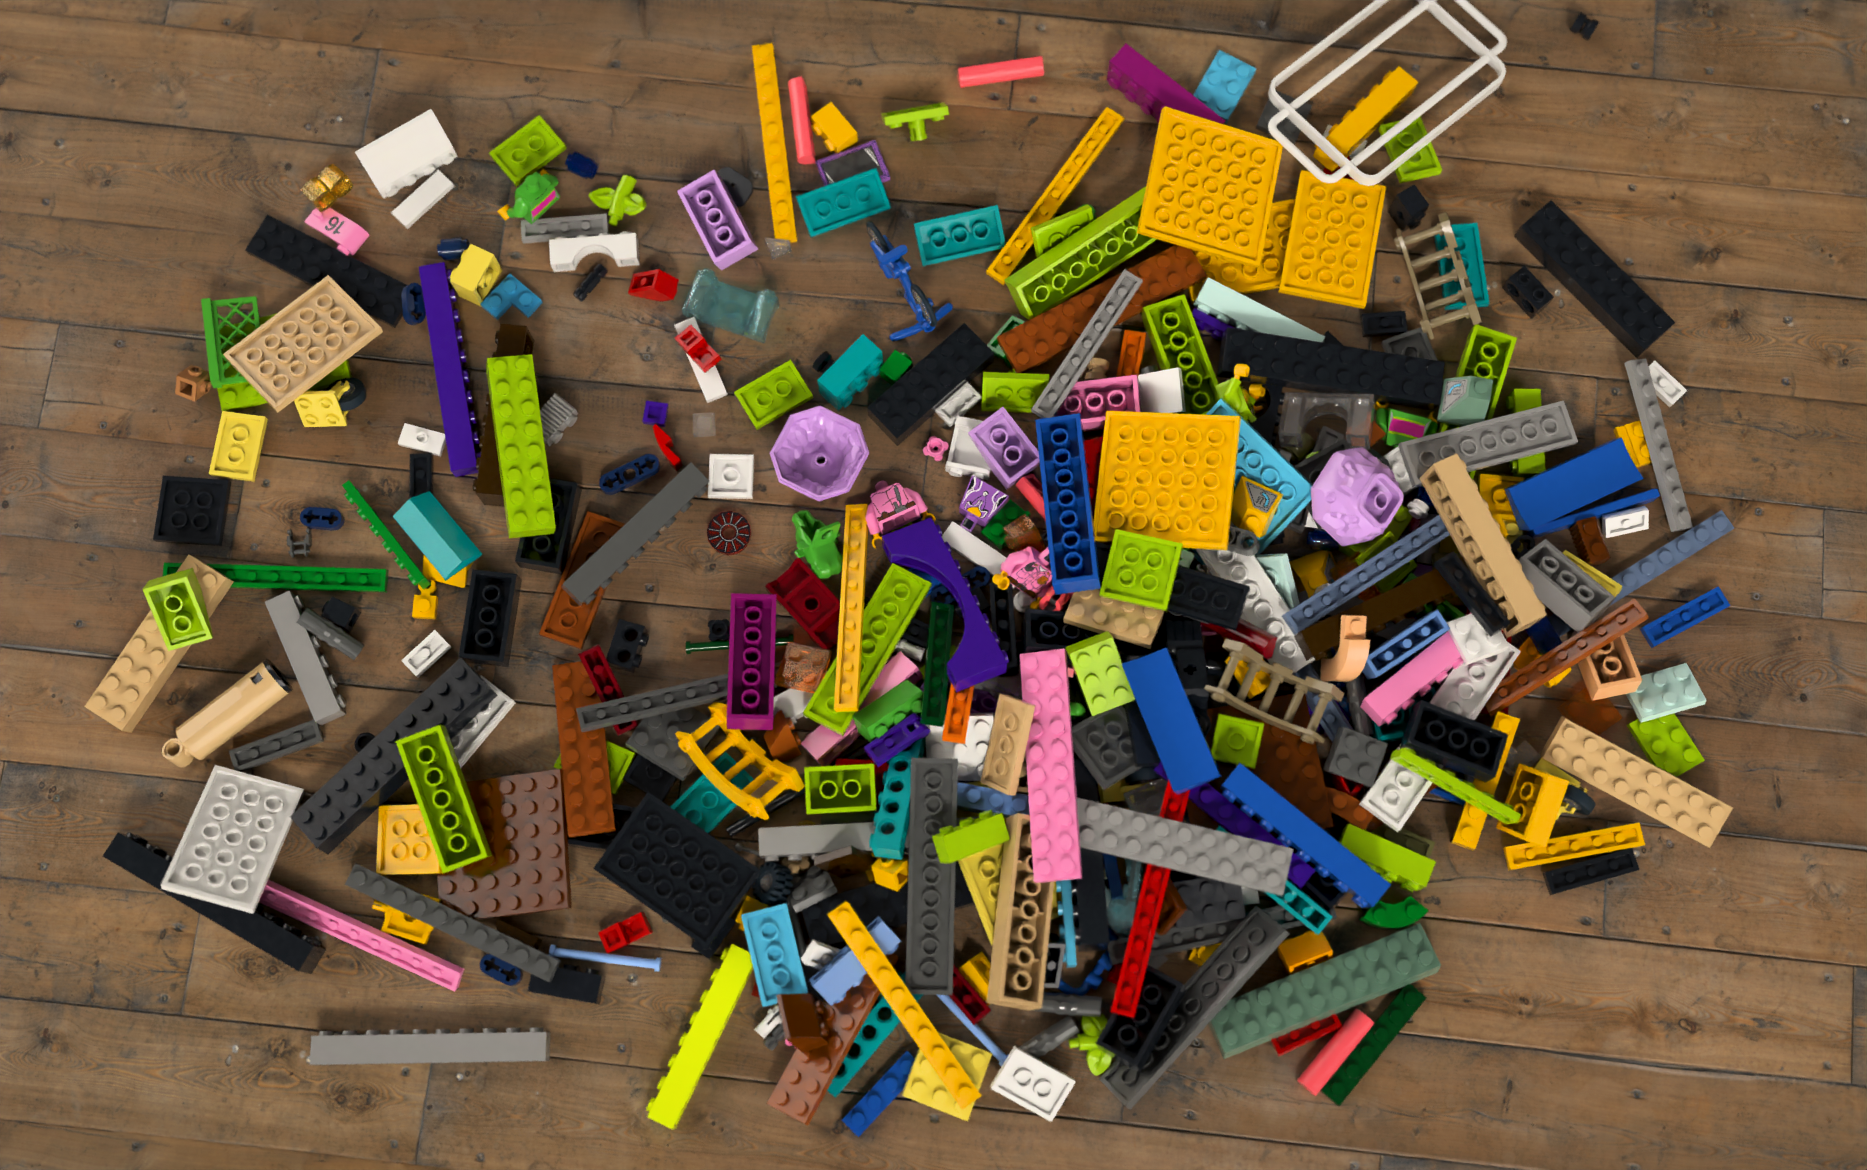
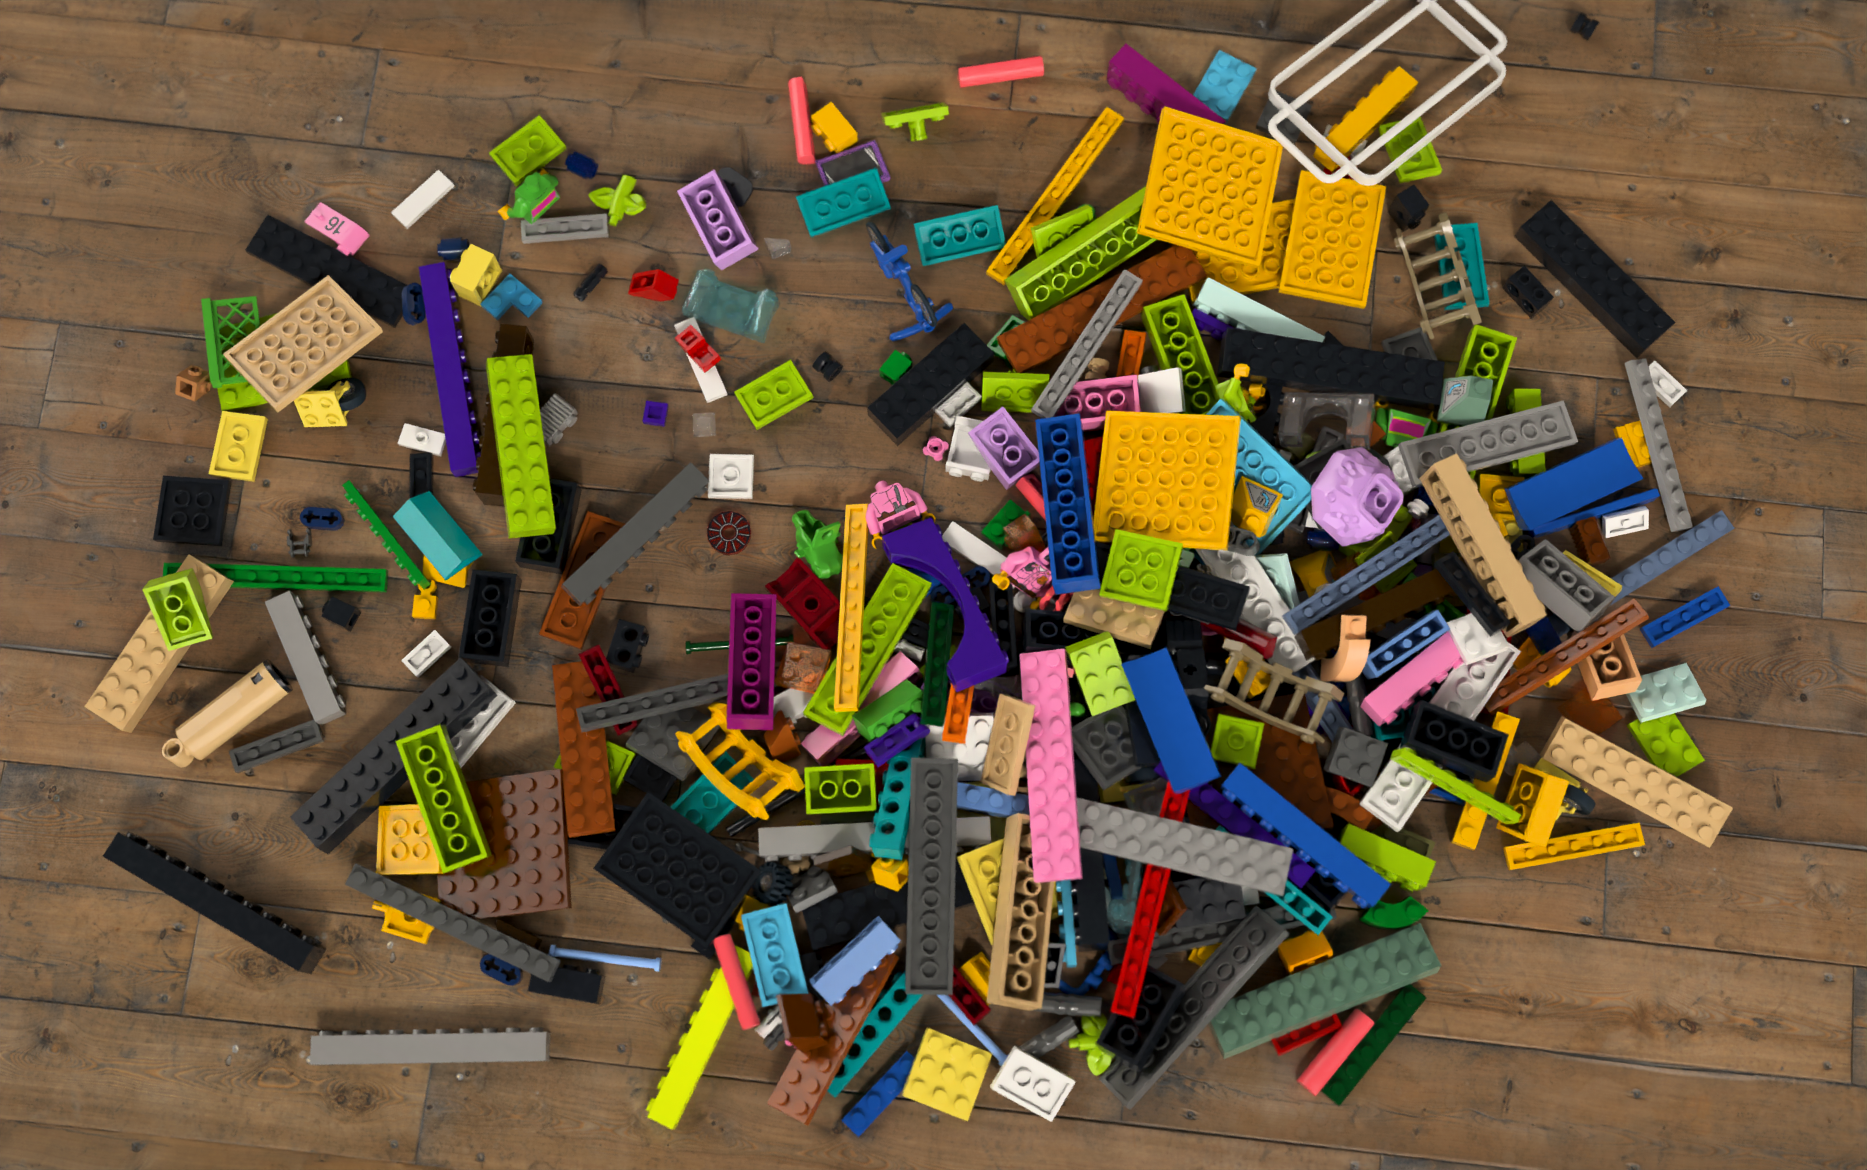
white plate [161,765,304,914] -> none
bright pink plate [259,880,464,992] -> none
dark grey axle [296,607,365,660] -> none
clear yellow brick [301,163,354,212] -> none
black plate [354,732,375,753] -> none
white slope [355,109,458,199] -> none
white arch [549,231,640,272] -> none
red slope [598,912,653,954] -> none
dark blue beam [599,454,660,495] -> none
red slope [653,424,683,471] -> none
black plate [708,619,730,642] -> none
yellow plate [752,43,797,244] -> none
lavender rock [770,406,869,502] -> none
dark grey bar [784,898,807,962] -> none
white plate [801,940,841,969] -> none
teal brick [817,334,883,411] -> none
yellow plate [827,900,981,1110] -> none
lime brick [932,810,1010,863] -> none
medium lavender torso [959,475,1009,533] -> none
black plate [1360,311,1408,337] -> none
black plate [1542,848,1640,895] -> none
none -> coral brick [713,934,761,1031]

